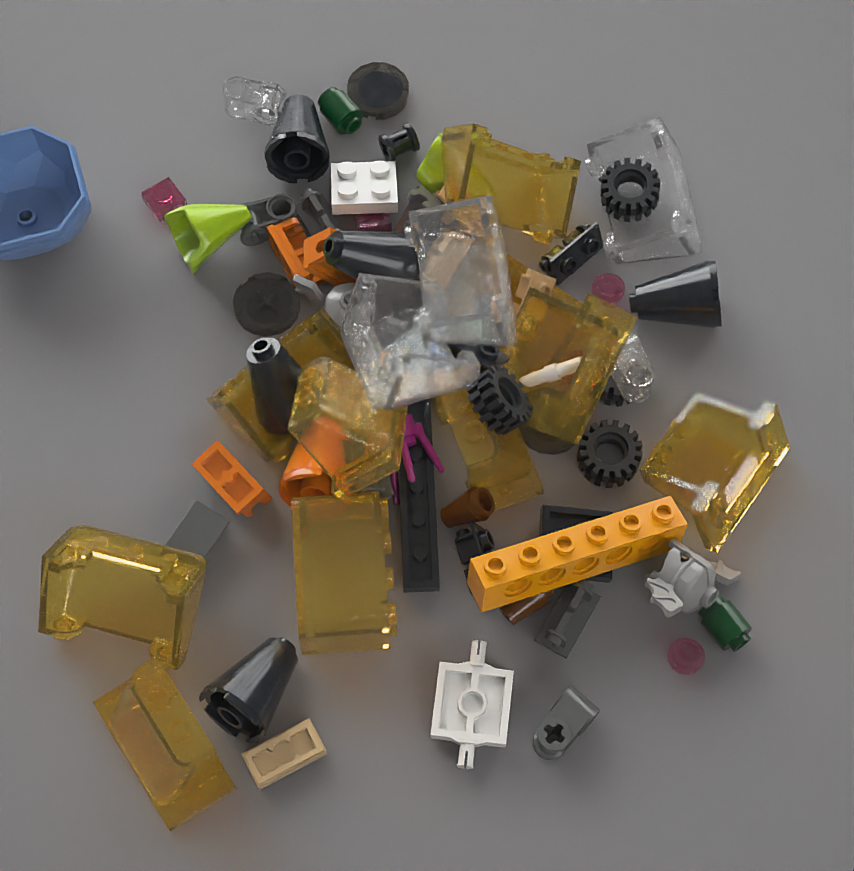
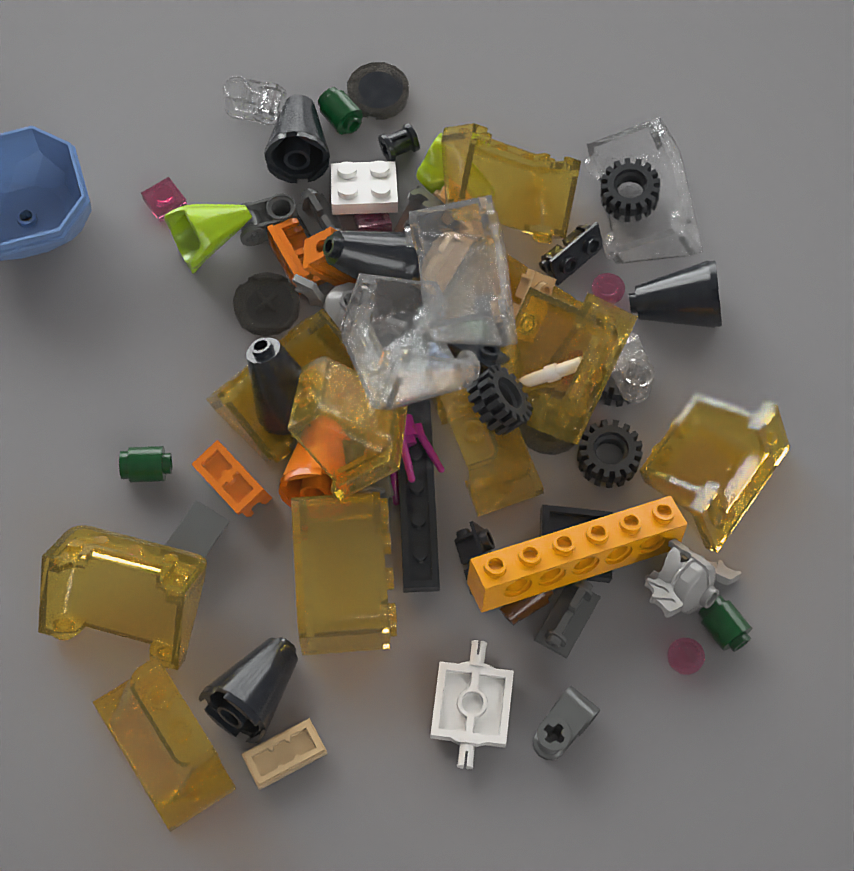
reddish brown cone [440,487,495,528] -> none
none -> dark green brick [119,446,173,483]

